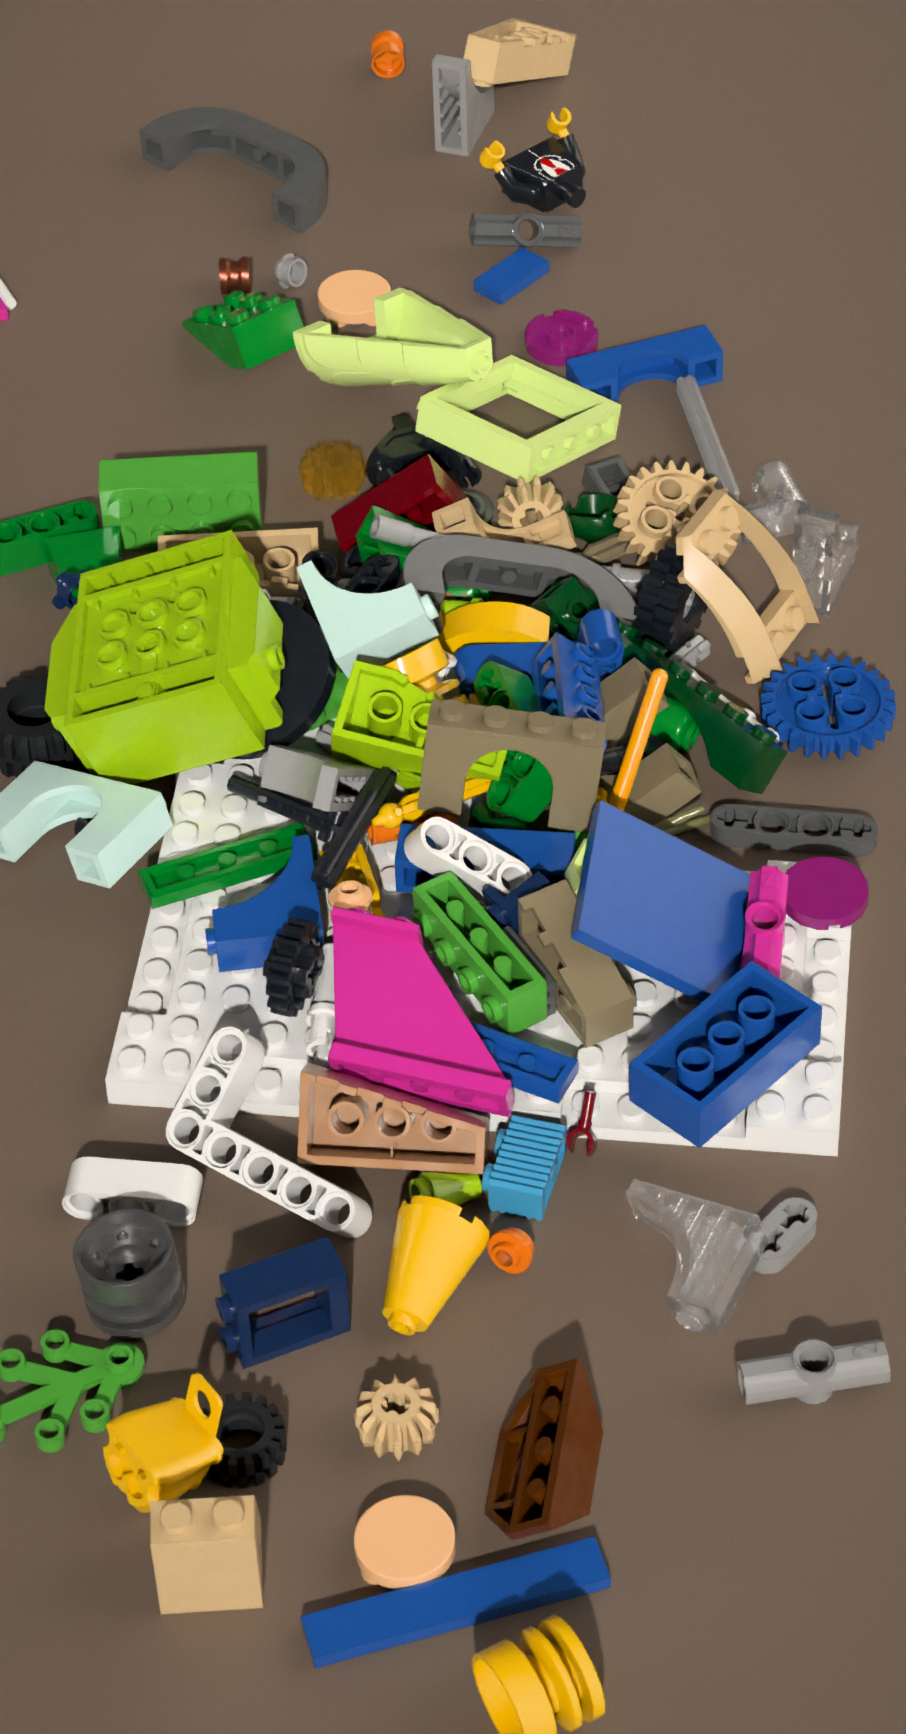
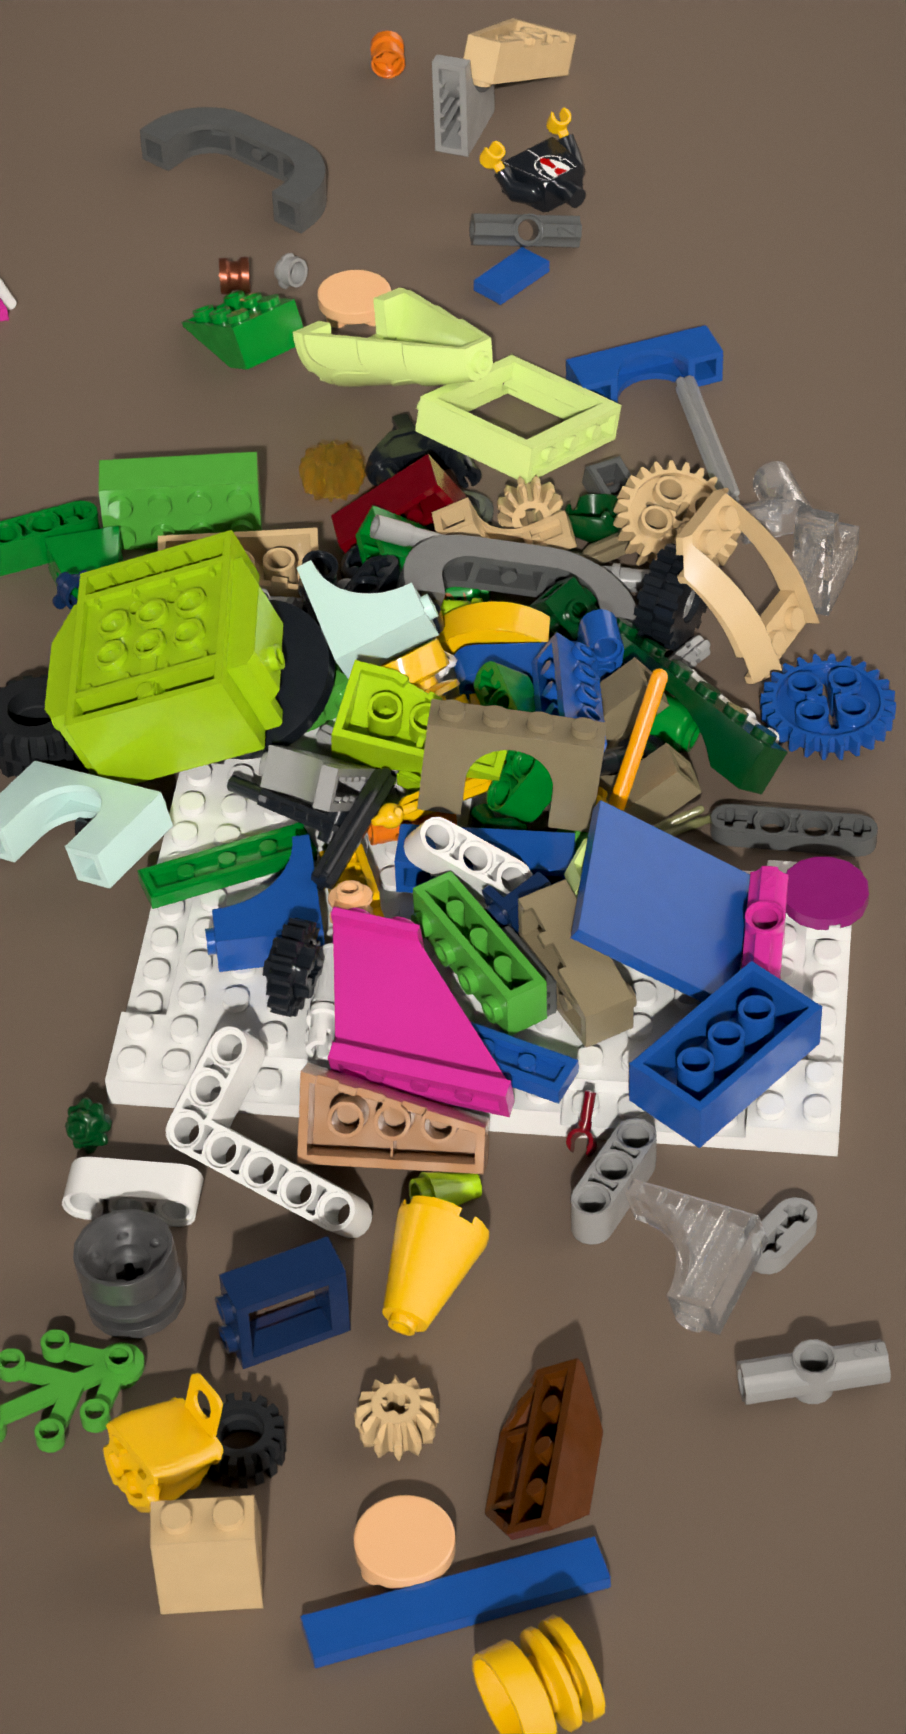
dark azure brick [482,1115,567,1222] -> none
orange plate [488,1227,534,1274] -> none
magenta tile [524,310,599,366] -> none
none -> dark green plant [65,1097,112,1154]
none -> light grey beam [571,1118,657,1245]

